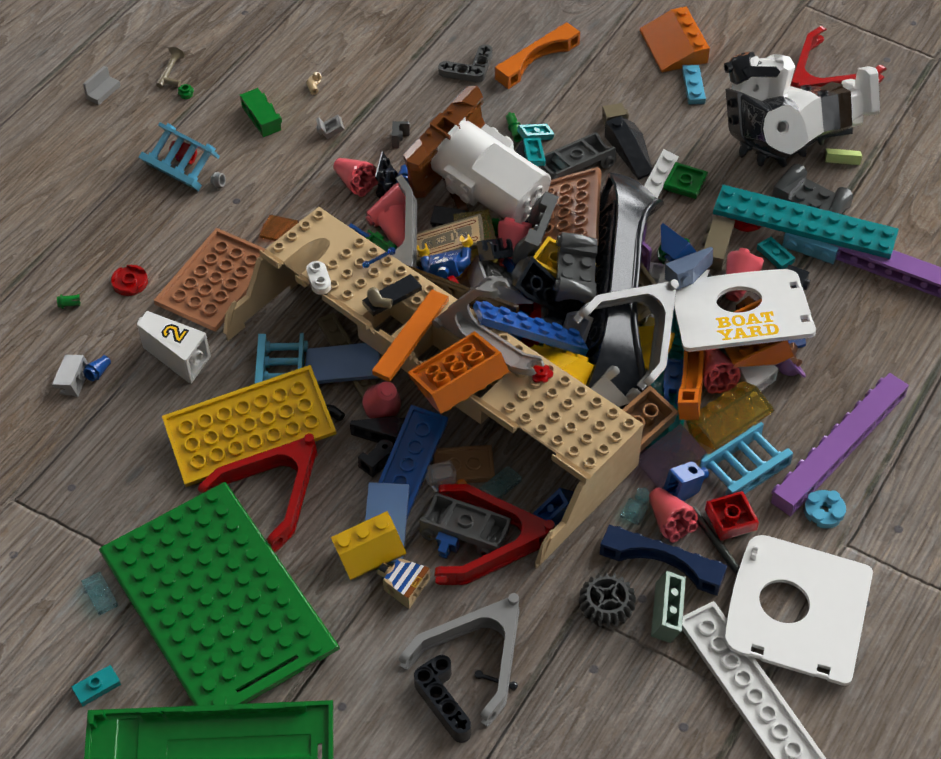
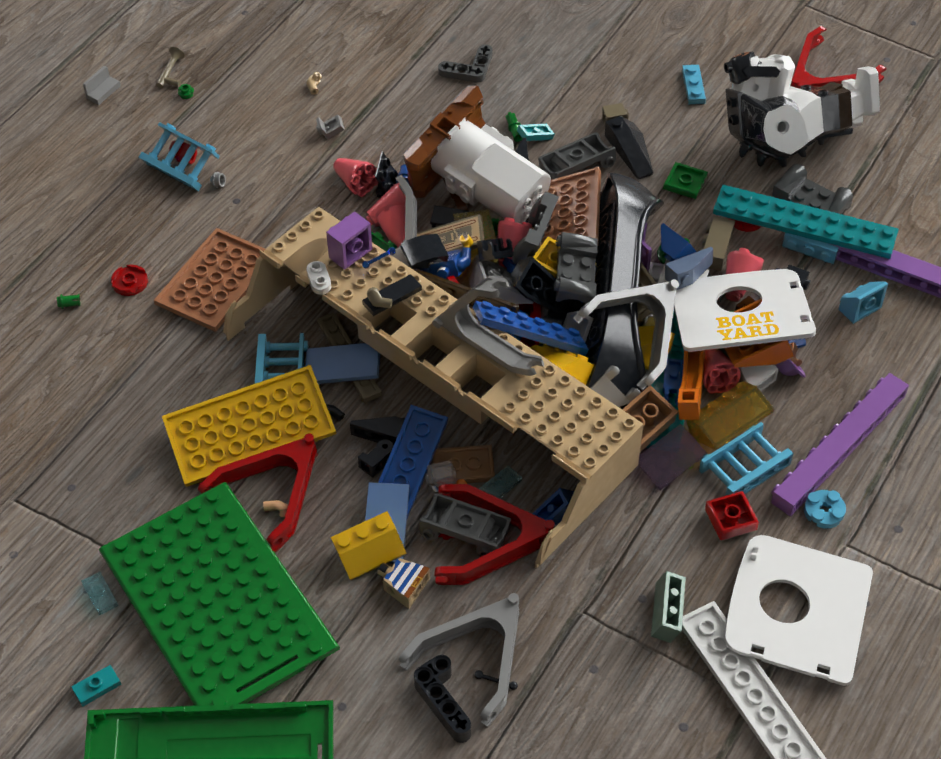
light grey hinge [52,355,89,397] -> none
blue cone [83,355,111,381] -> none
white slope [137,311,211,384] -> none
green brick [240,88,282,137] -> none
clear orange piece [259,215,299,241] -> none
coral cone [362,381,401,419] -> none
orange tile [372,289,449,382] -> none
dark grey bracket [392,121,410,148] -> none
orange slope [407,331,509,414] -> none
blue tile [436,532,460,559] -> none
orange arch [495,22,580,89] -> none
teal plate [523,138,546,166] -> none
red plant [532,365,553,383] -> none
dark grey gear [579,572,636,628] -> none
dark blue arch [599,524,727,596] -> none
clear light blue plate [620,487,650,525] -> none
orange slope [640,6,710,73] -> none
white plate [644,149,679,198] -> none
coral cone [649,488,698,543] -> none
blue torso [663,461,709,501] -> none
pearl dark grey bar [693,507,740,574] -> none
teal plate [757,236,795,269] -> none
yellowish green slope [825,148,862,165] -> none
none -> light nougat arm [263,500,288,517]
none -> medium lavender brick [326,211,372,270]
none -> black slope [400,234,449,269]
none -> medium azure slope [839,282,888,324]

